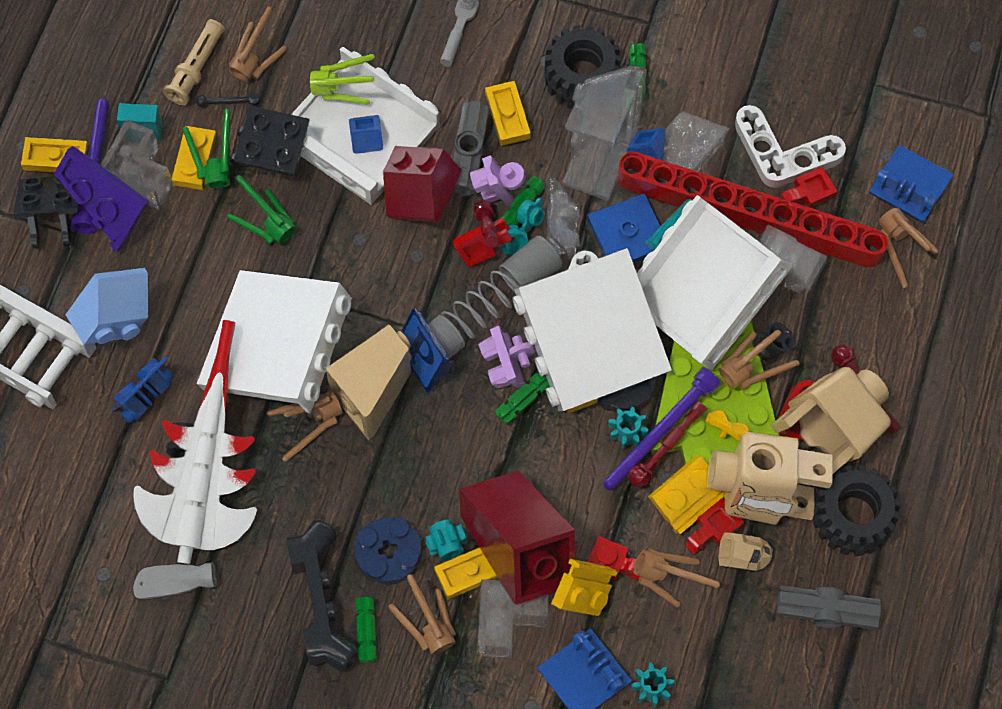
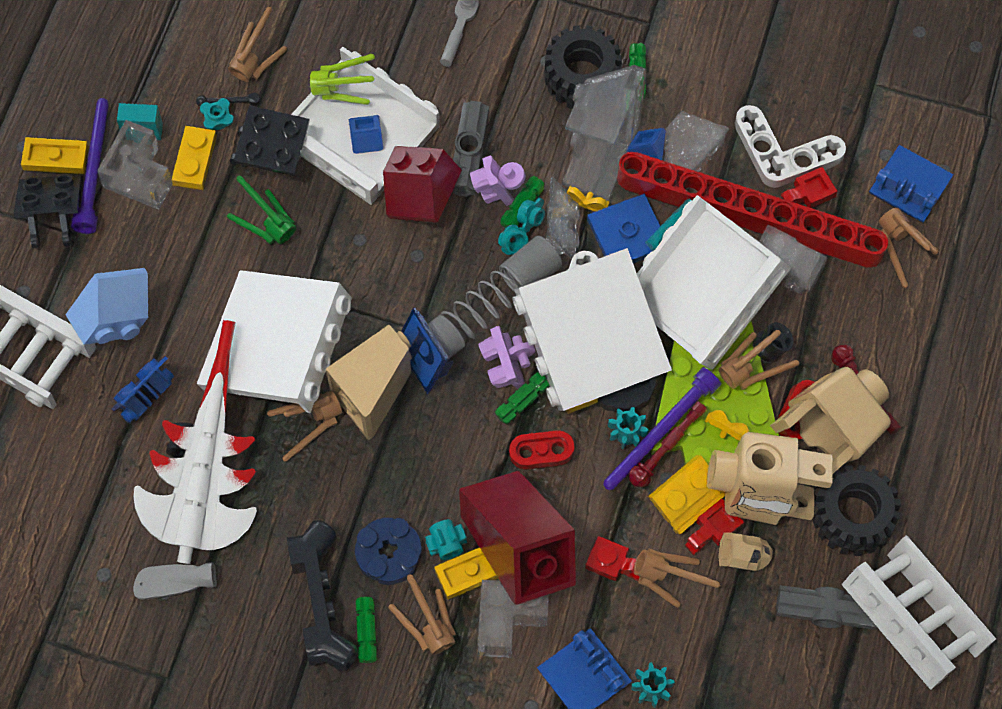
dark purple wing [54,146,150,253] -> none
tan pin [163,19,225,105] -> none
green plant [183,109,230,188] -> none
red plate [453,219,512,268] -> none
dark red piece [474,200,498,248] -> none
yellow plate [485,81,531,146] -> none
yellow plate [551,558,618,616] -> none
none -> teal plate [200,98,234,130]
none -> red plate [509,430,574,469]
none -> yellow piece [566,186,610,212]
none -> white fence [841,535,996,690]

